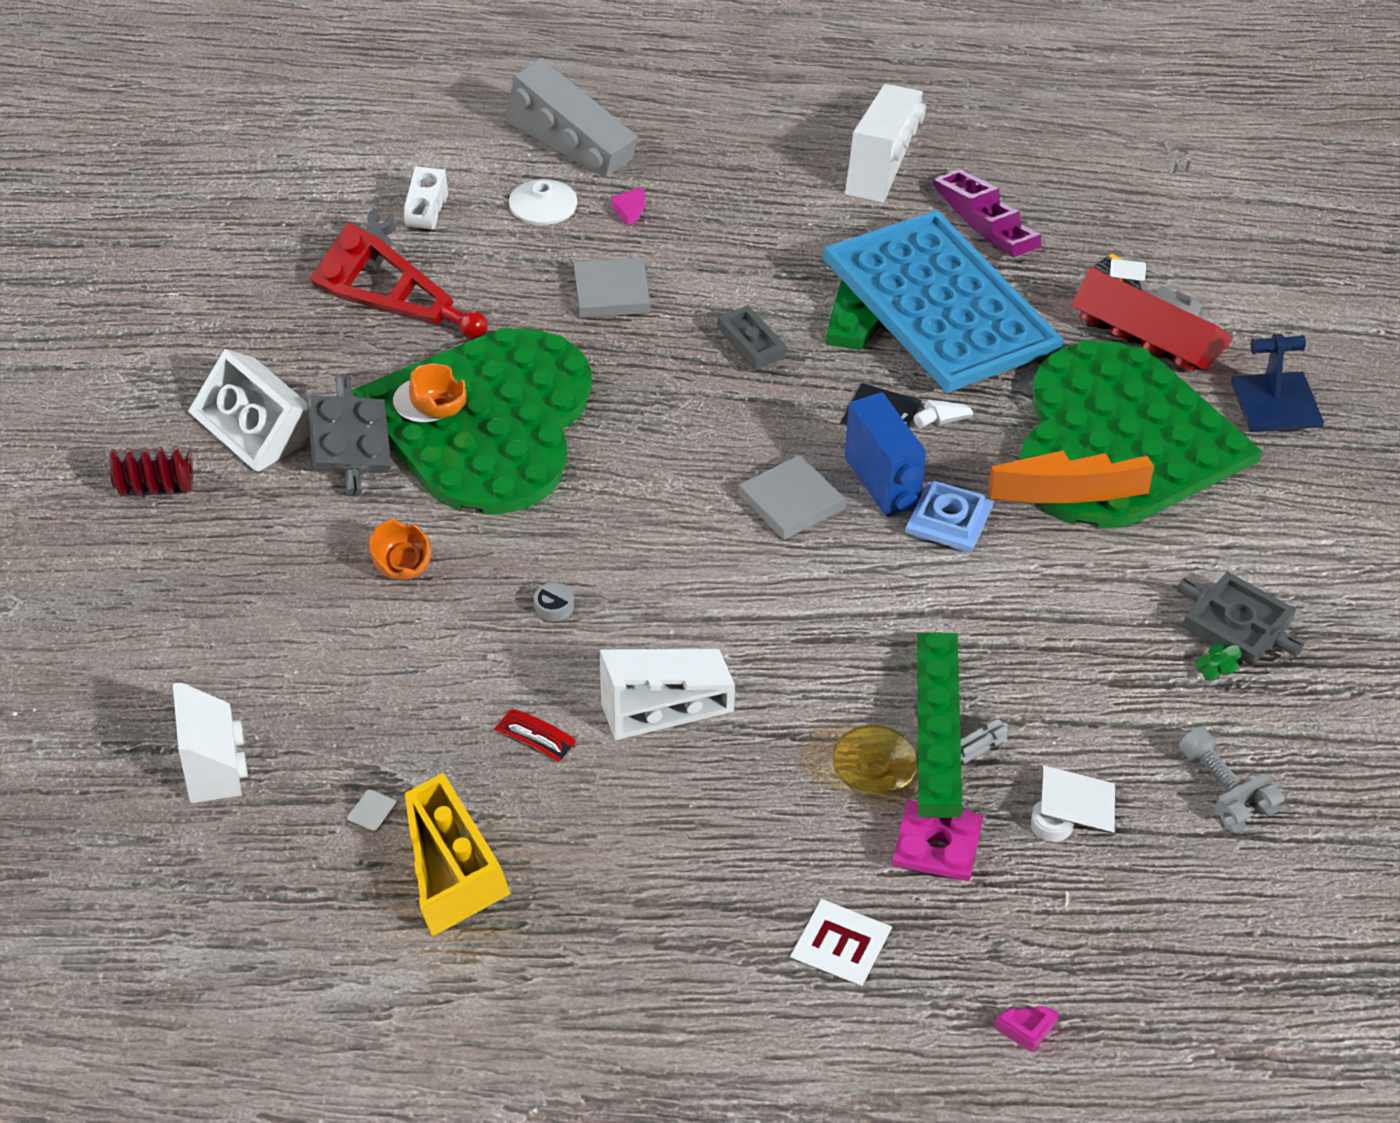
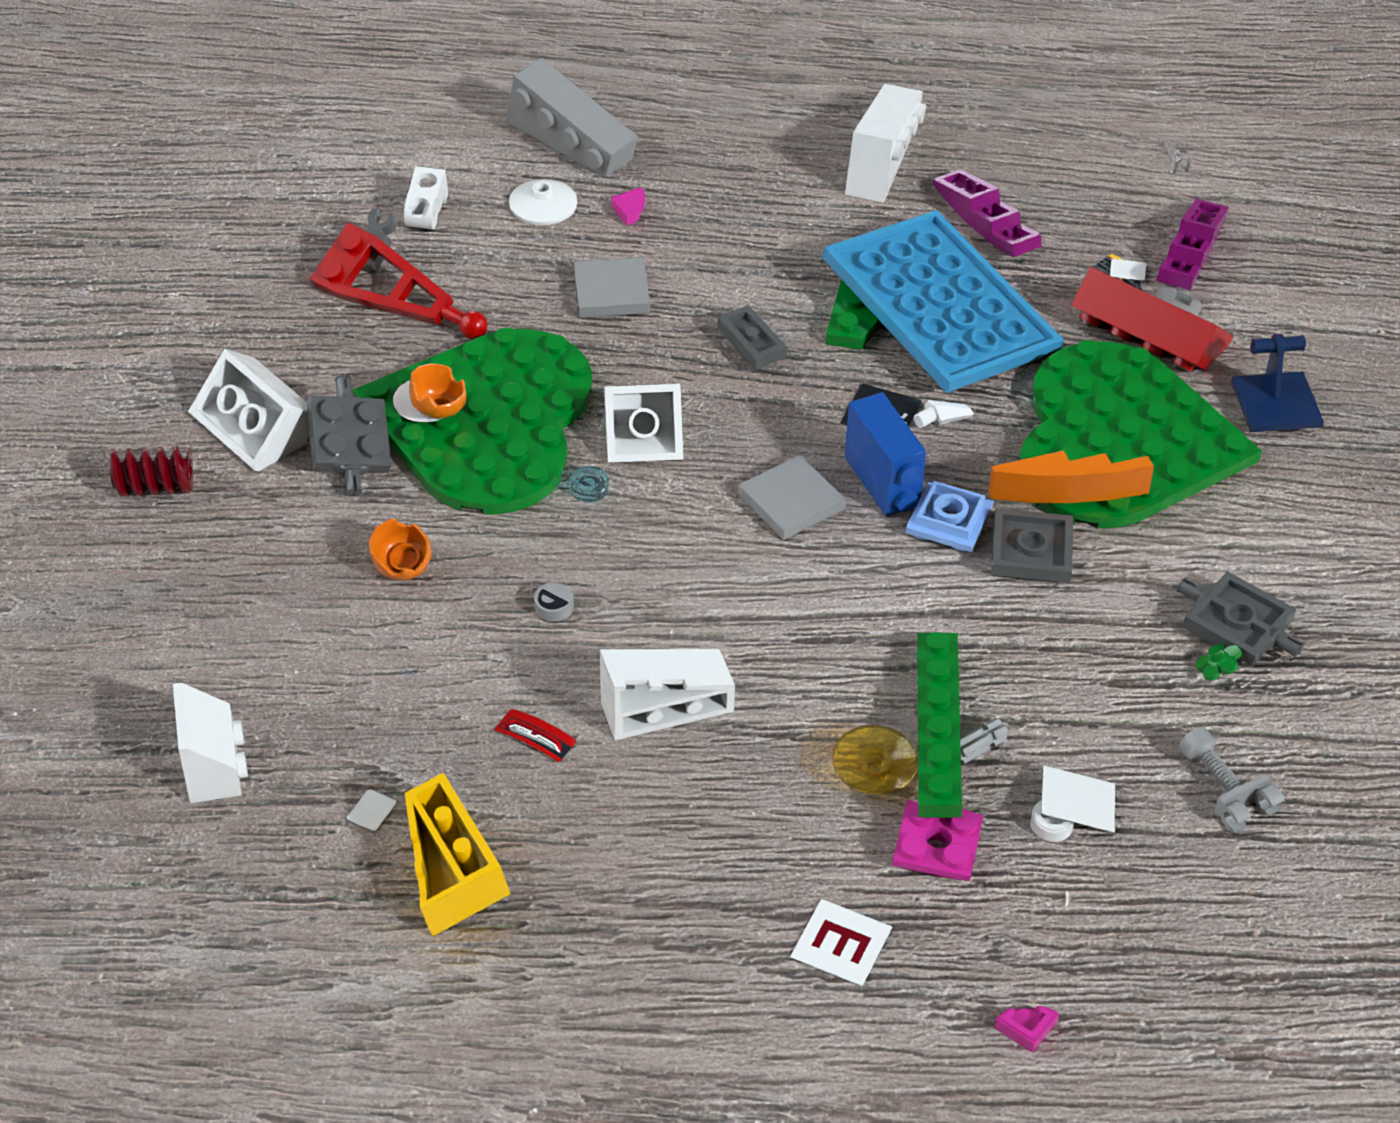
none -> clear light blue tile [570,466,608,502]
none -> white slope [604,384,683,462]
none -> dark grey plate [991,508,1073,583]
none -> magenta slope [1156,198,1229,290]

